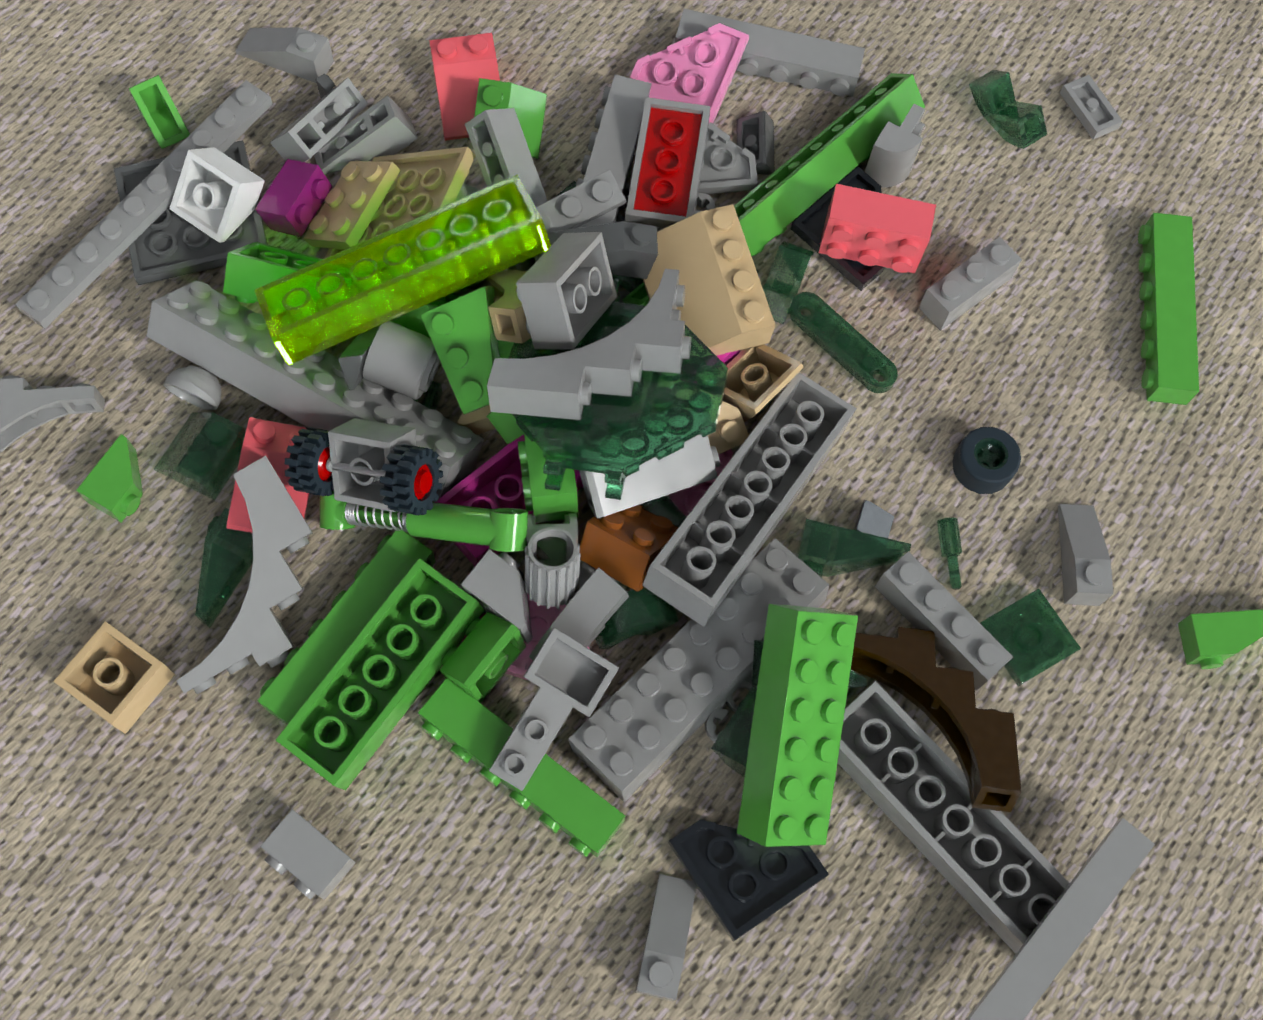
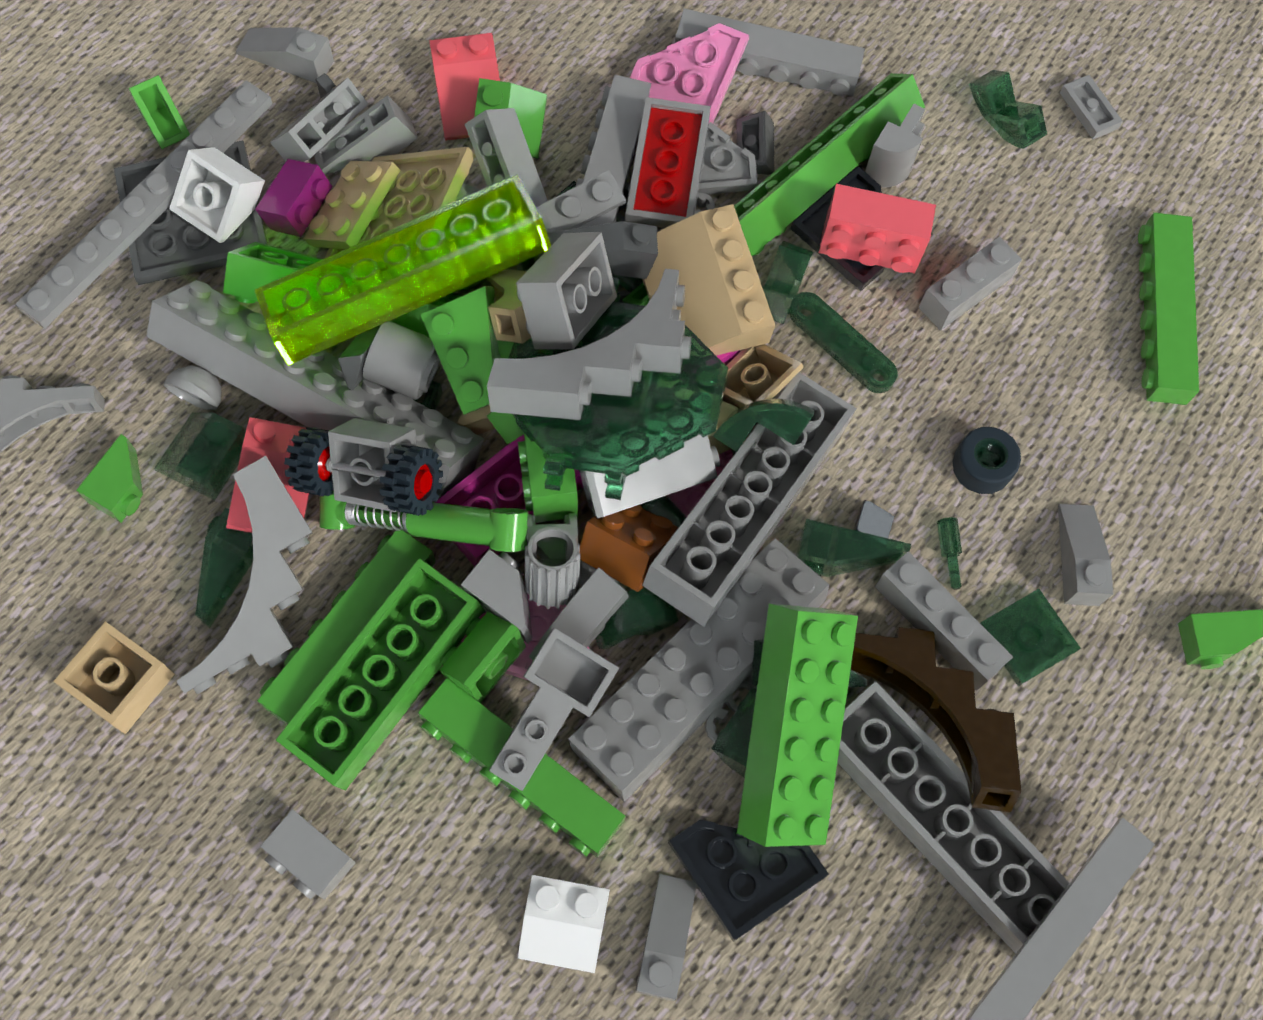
none -> white slope [518,875,610,973]
none -> clear green brick [713,399,814,452]

